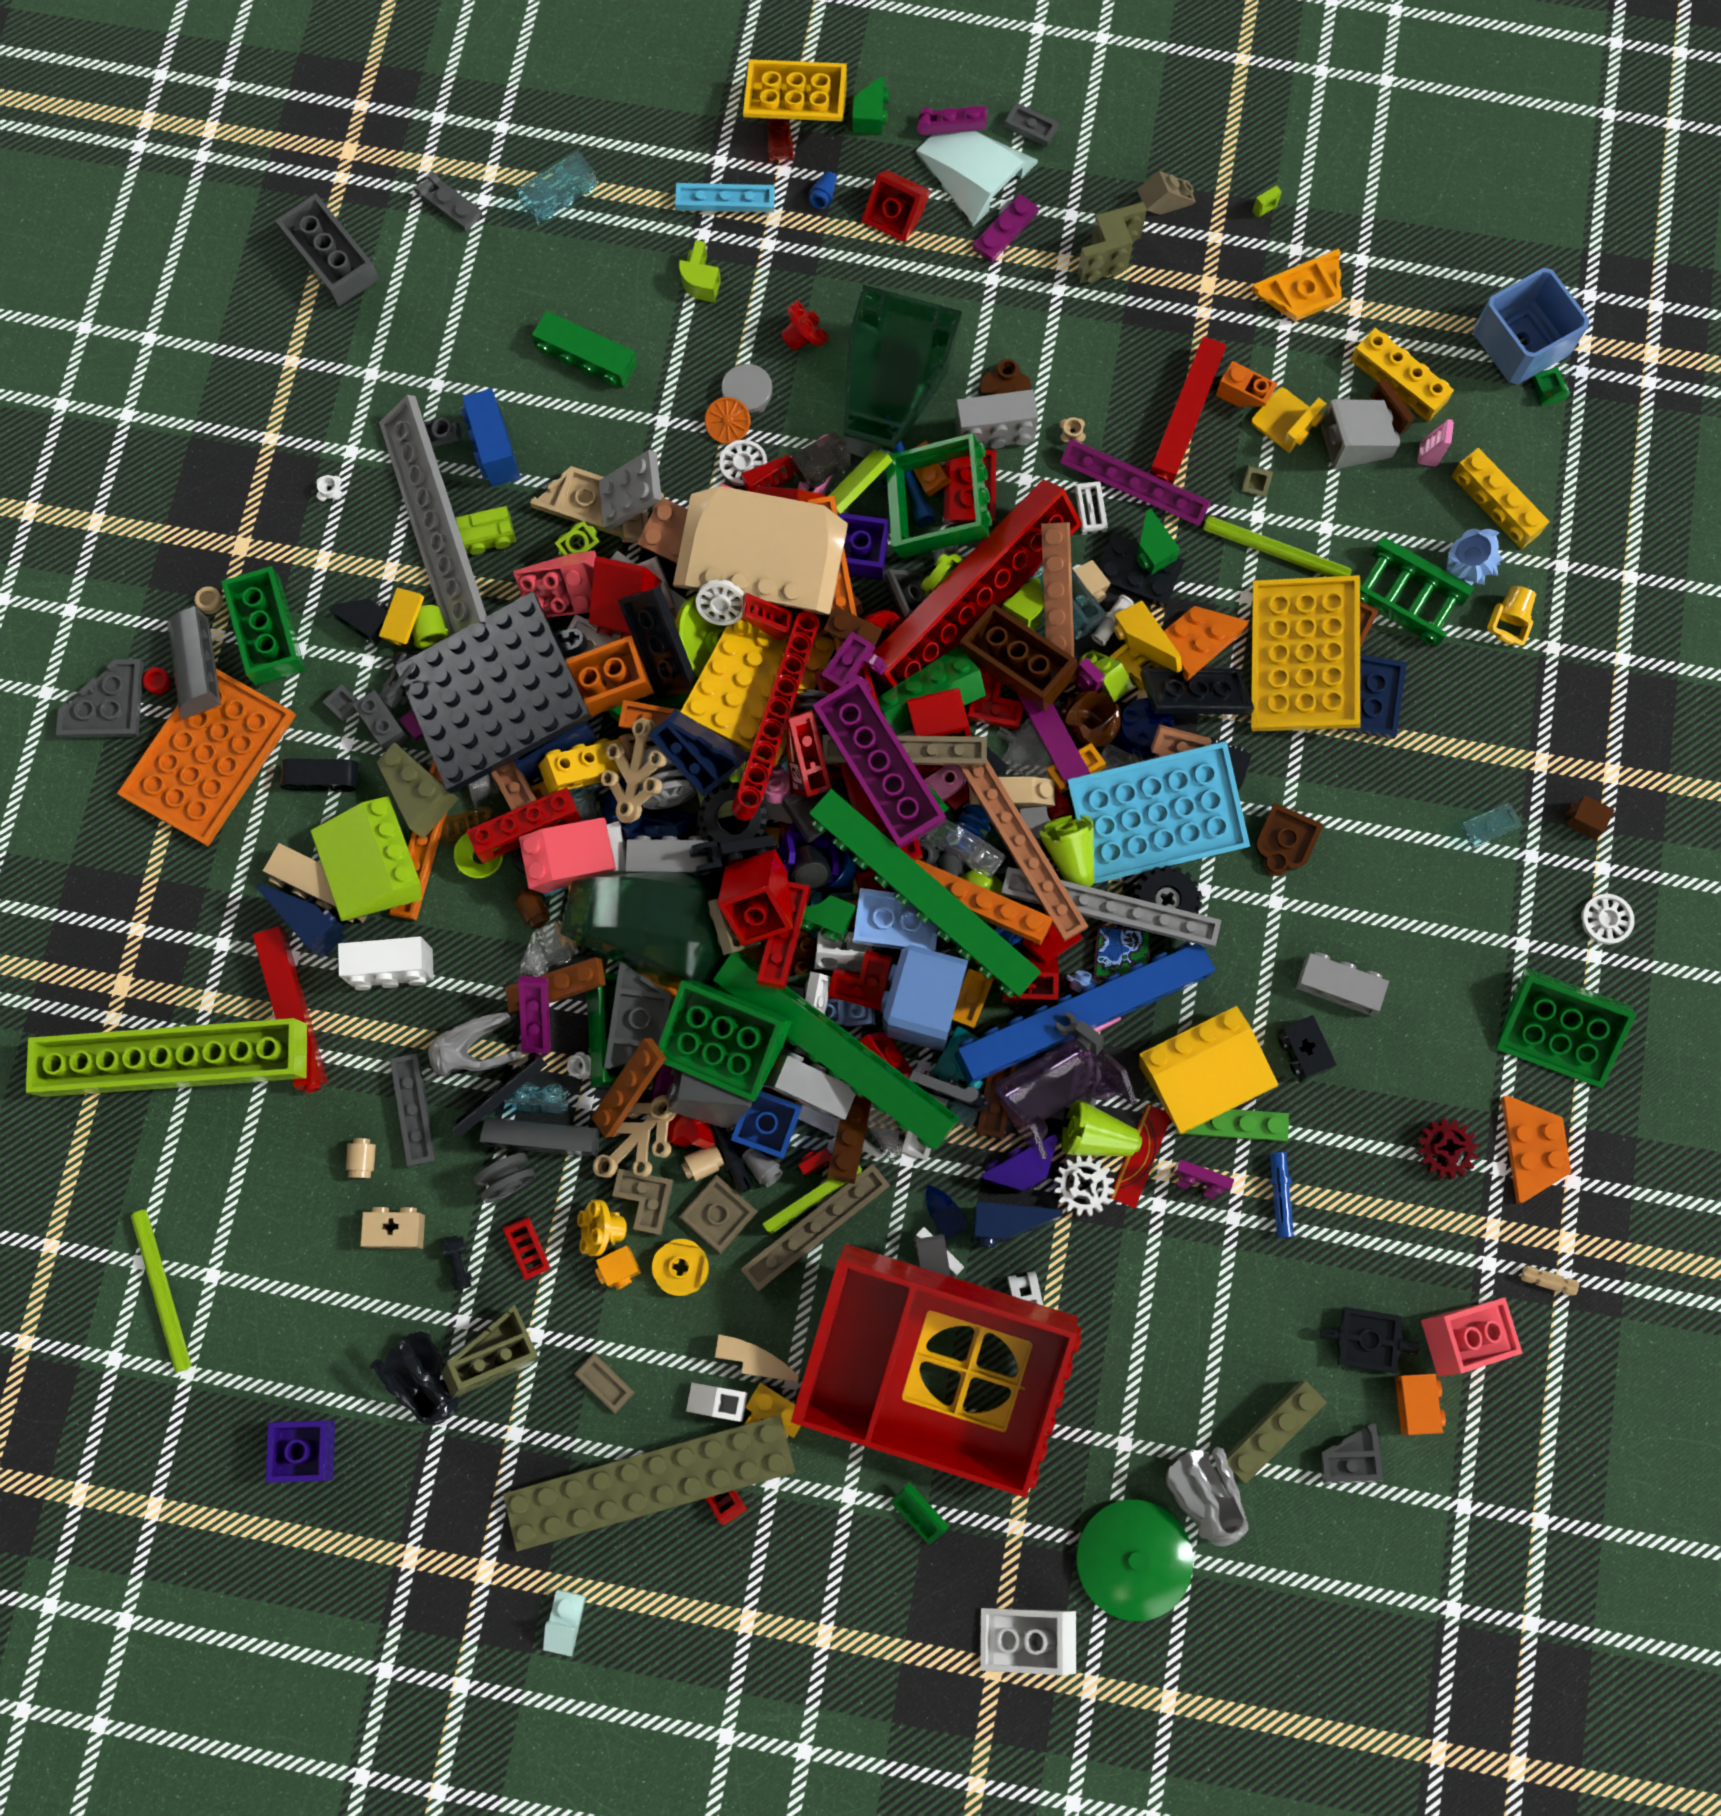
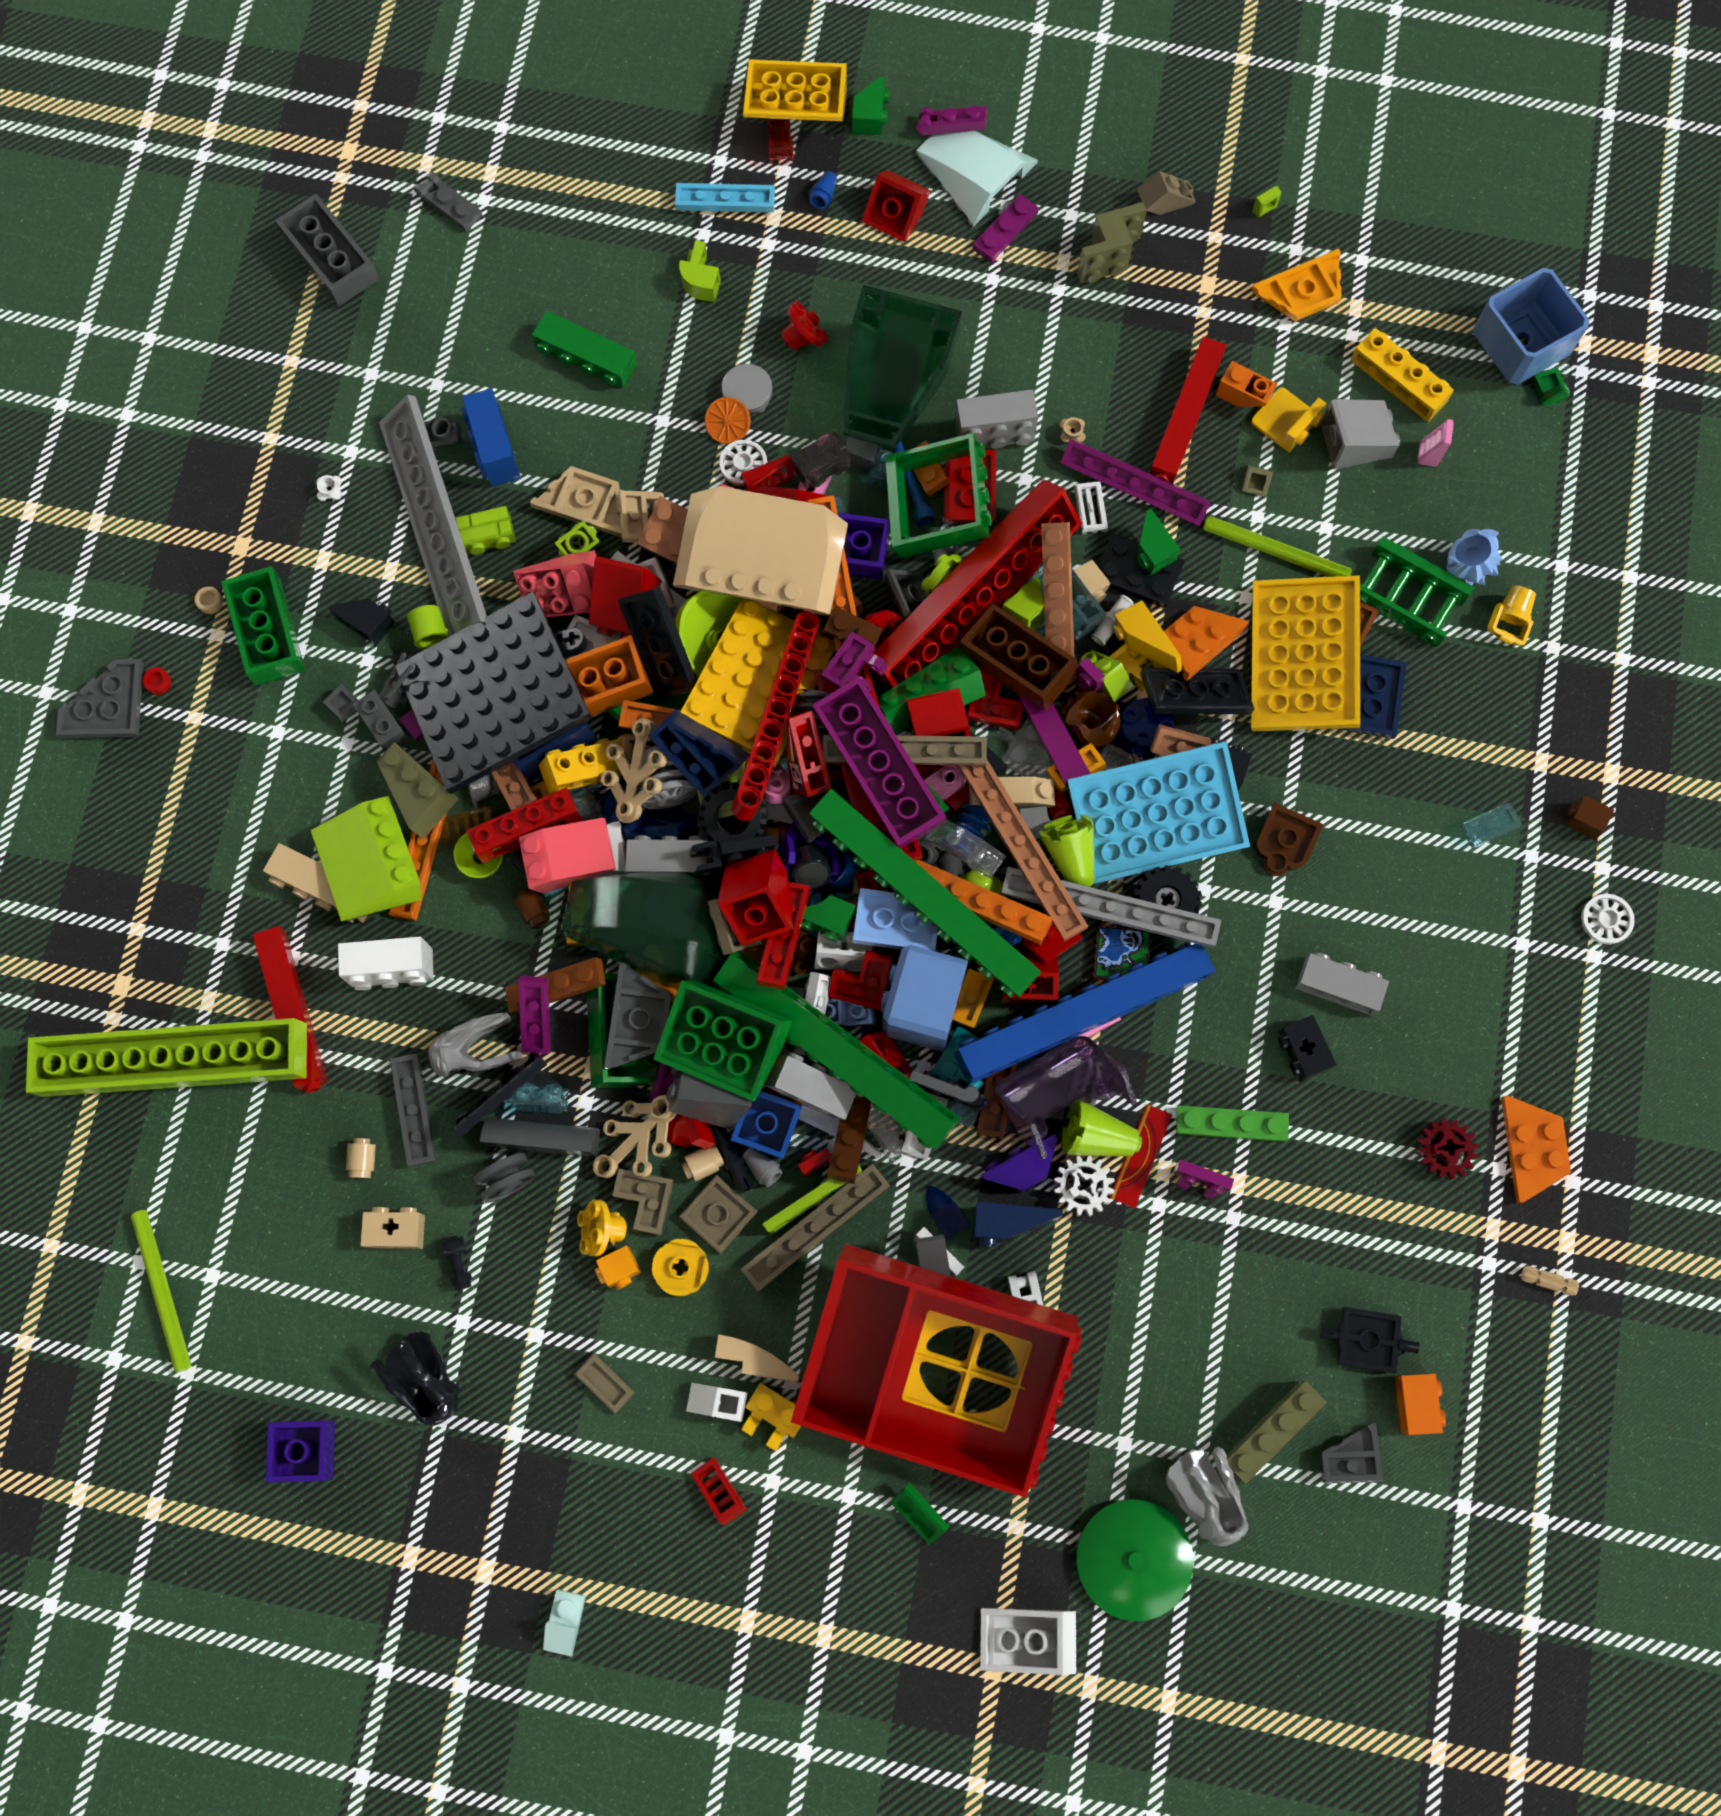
orange plate [117,669,296,847] -> none
dark grey brick [168,606,221,719] -> none
dark blue slope [257,884,347,959] -> none
black beam [280,758,359,792] -> none
yellow panel [379,587,424,646] -> none
olive wedge [441,1305,538,1399] -> none
red slope [503,1216,551,1280] -> none
olive plate [503,1414,796,1552] -> none
clear light blue brick [517,151,598,225] -> none
clear slope [519,920,579,977] -> none
white plate [567,1052,591,1079] -> none
dark orange plate [591,1038,666,1137] -> none
light grey plate [599,450,662,530] -> none
white wheel [696,579,744,625] -> none
red slope [742,593,792,641] -> none
lime tile [828,450,893,514] -> none
reddish brown plate [980,359,1031,394] -> none
dark grey plate [1004,103,1059,147] -> none
dark grey plate [1055,1012,1104,1056] -> none
light blue plate [1066,970,1098,993] -> none
yellow slope [1139,1006,1278,1135] -> none
blue pin [1269,1152,1295,1238] -> none
reddish brown tile [1370,379,1415,434] -> none
coral slope [1421,1297,1522,1377] -> none
yellow brick [1451,448,1550,549] -> none
green slope [1496,967,1637,1089] -> none

